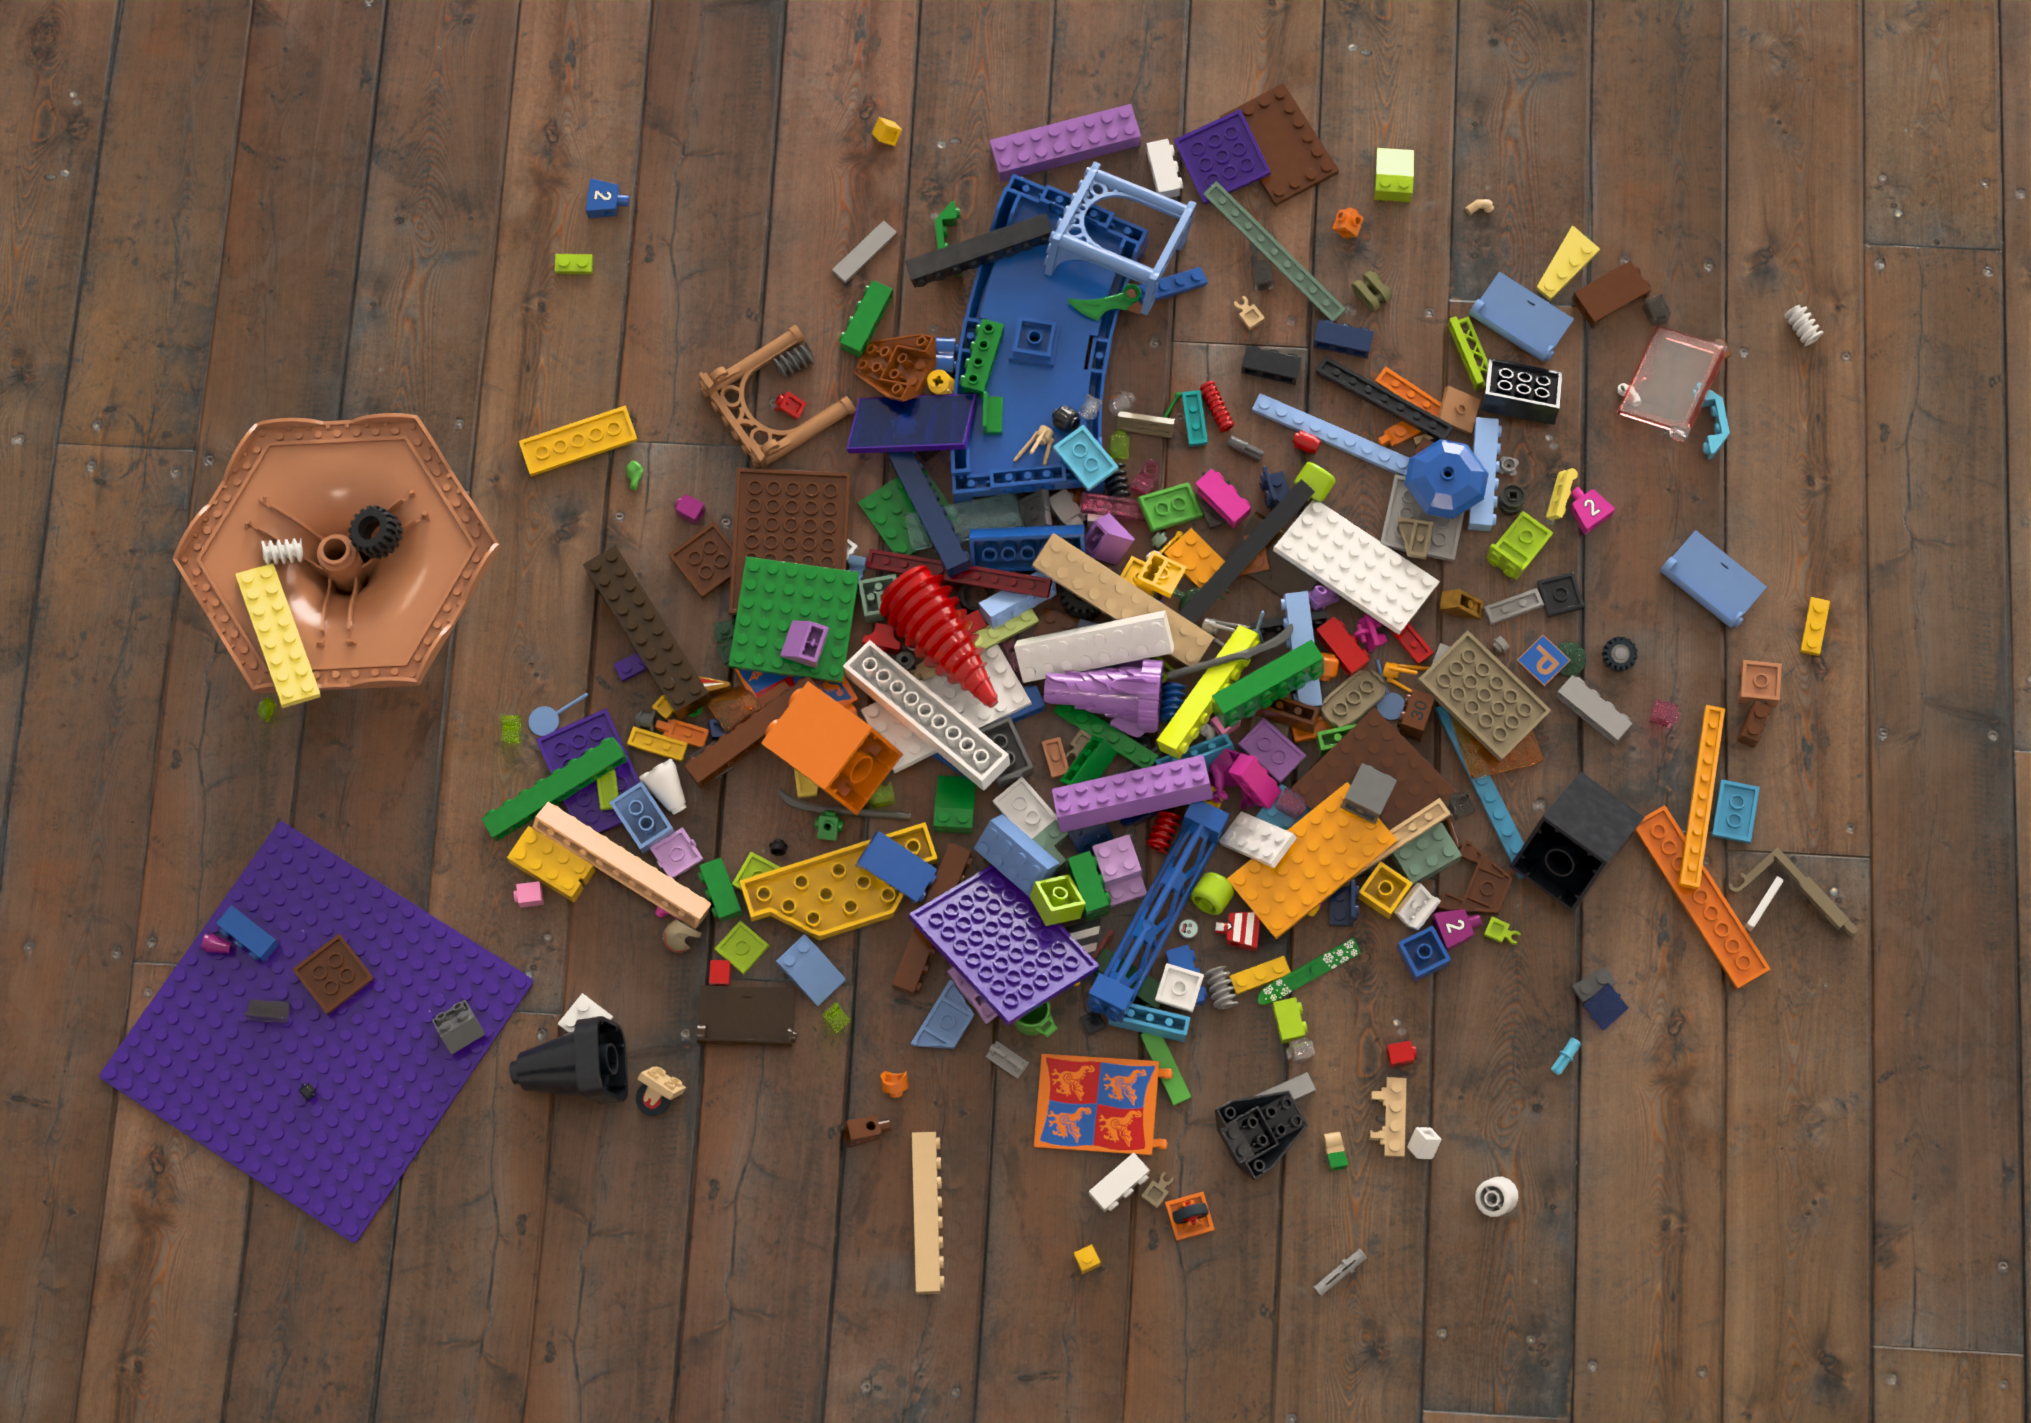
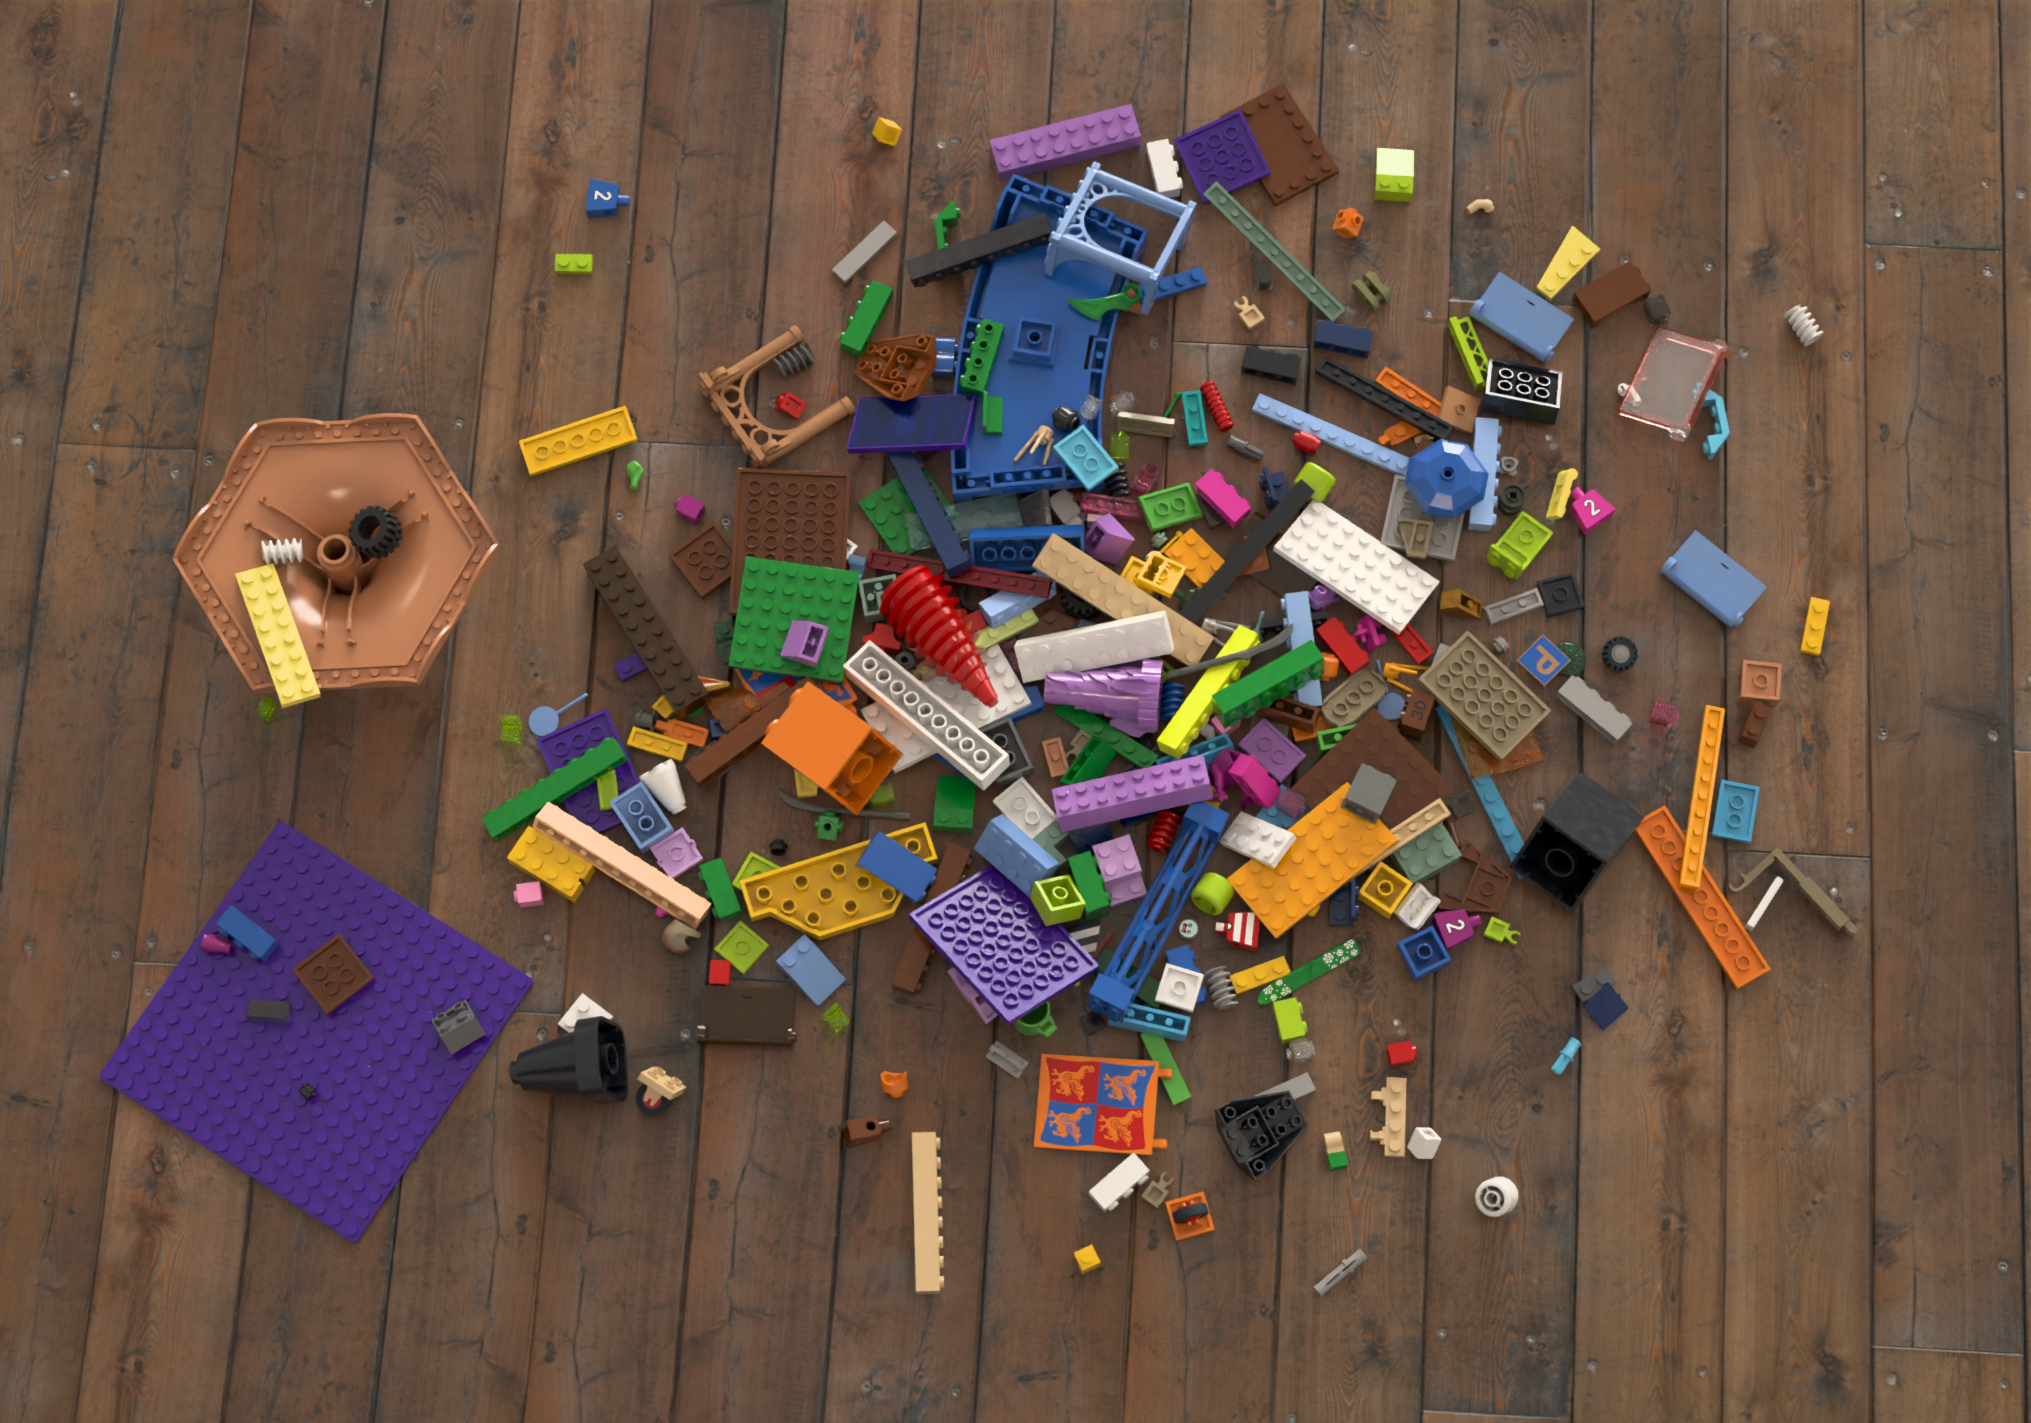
medium blue wing [911,980,974,1049] -> none
yellow piece [927,370,955,395] -> none

